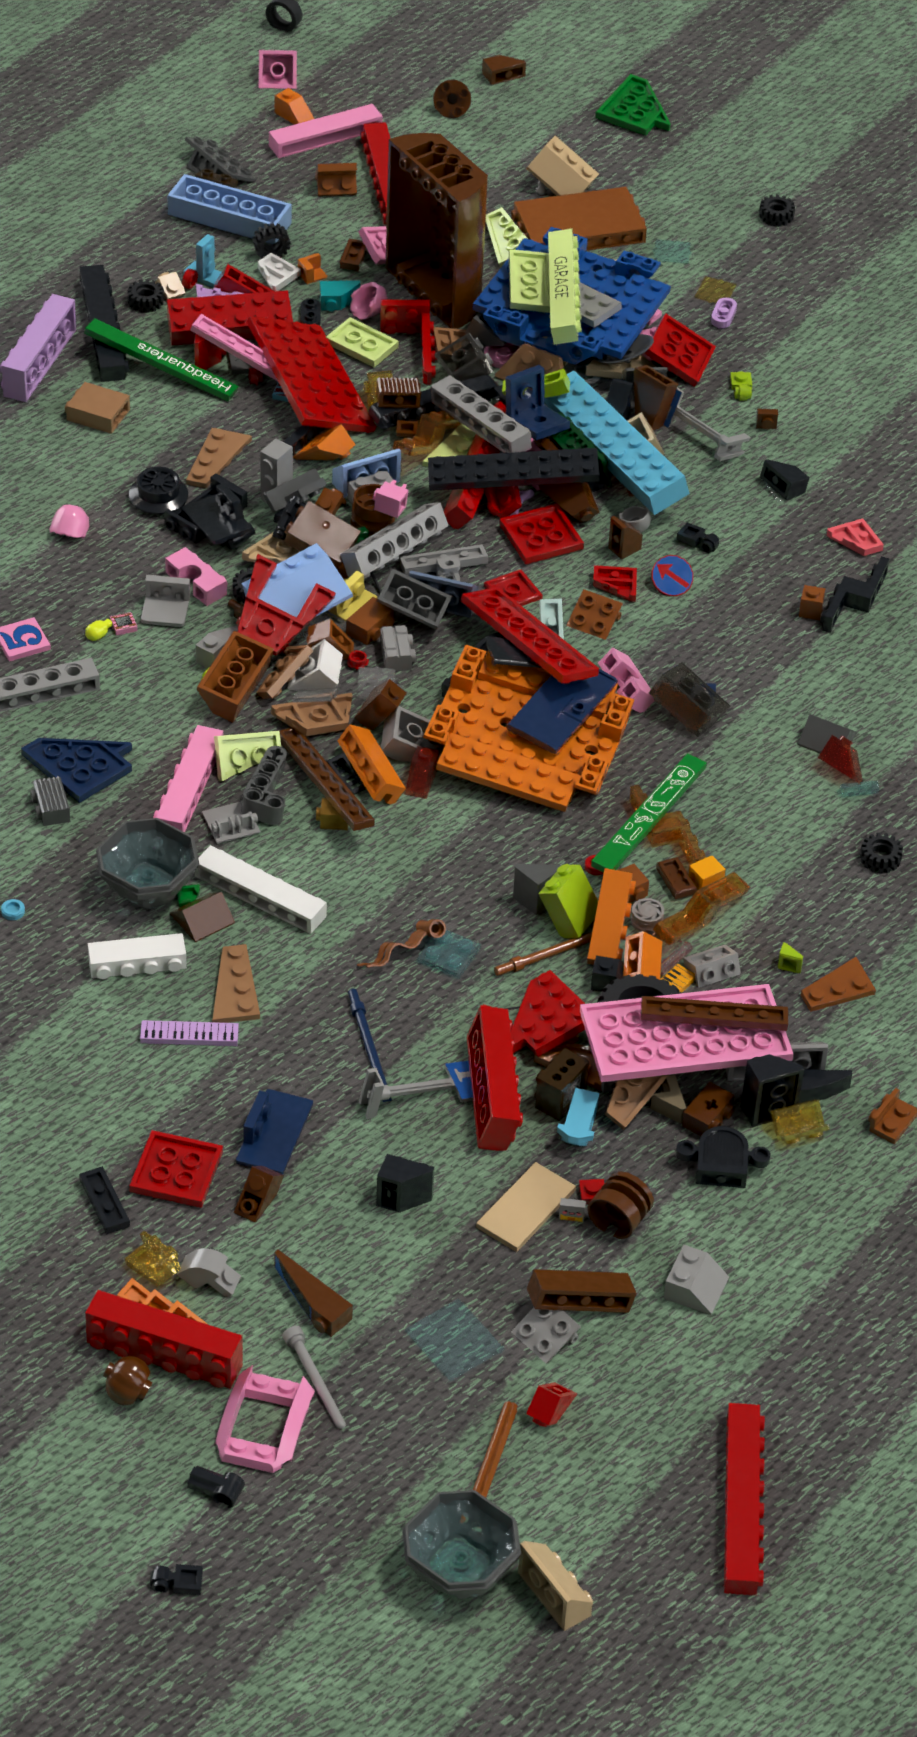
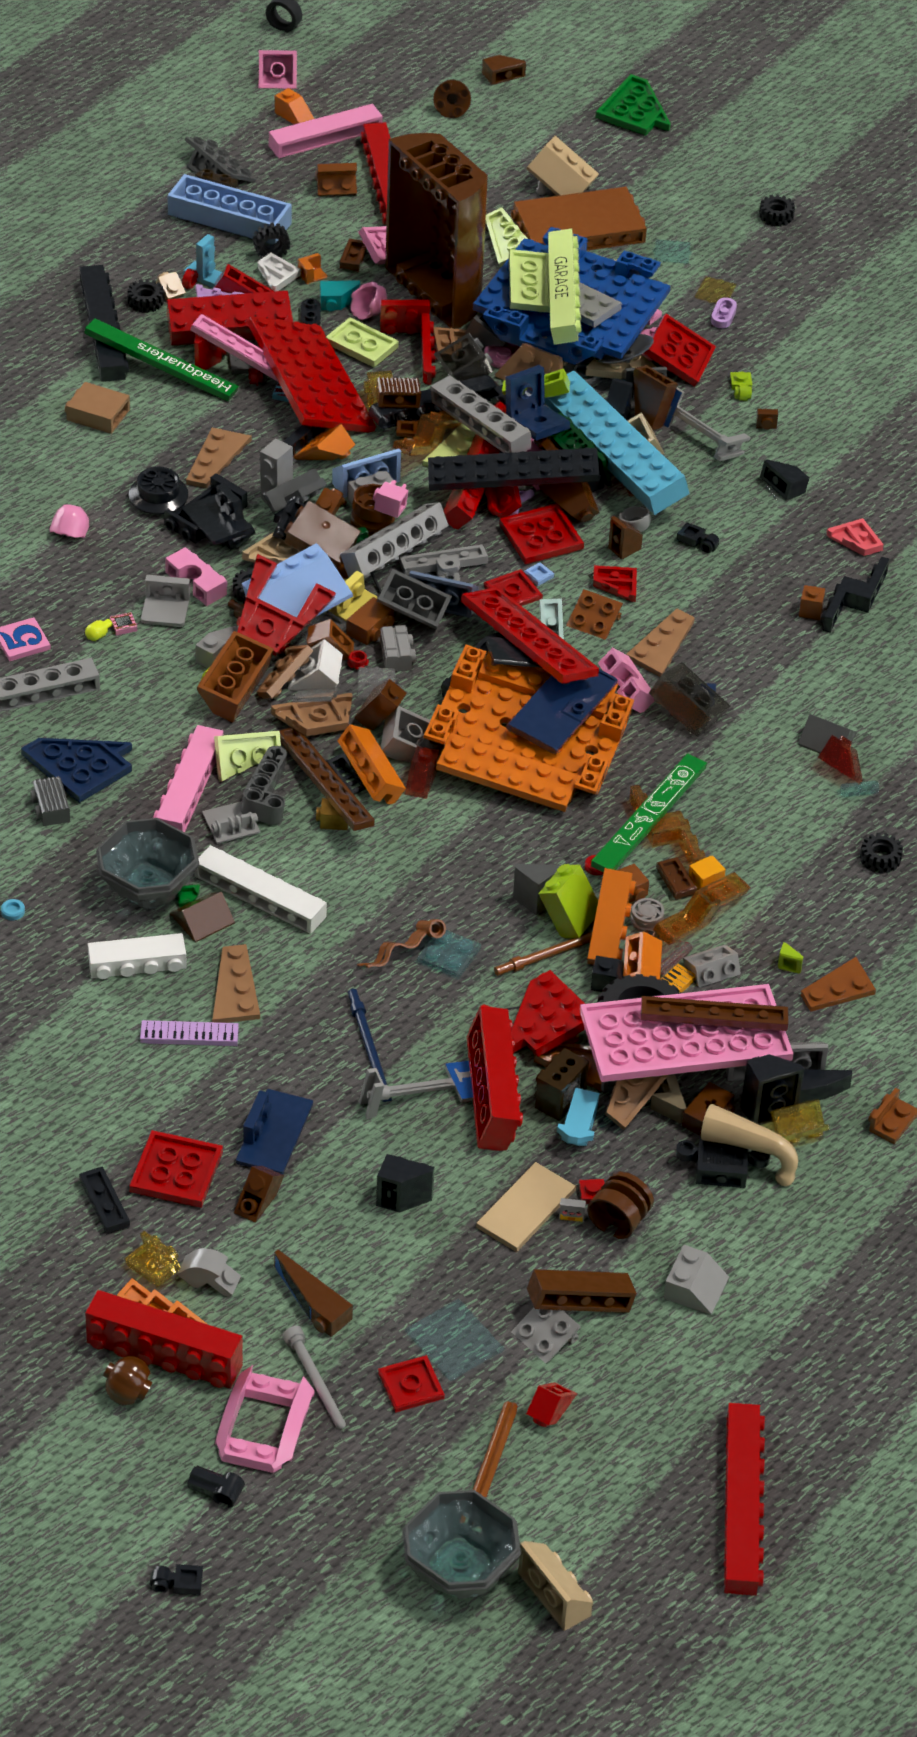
lavender brick [0,294,76,402] -> none
blue piece [651,555,693,596] -> none
none -> red tile [378,1355,445,1413]
none -> light blue tile [524,562,554,586]
none -> medium nougat wing [626,608,695,678]
none -> tan animal [701,1104,798,1186]

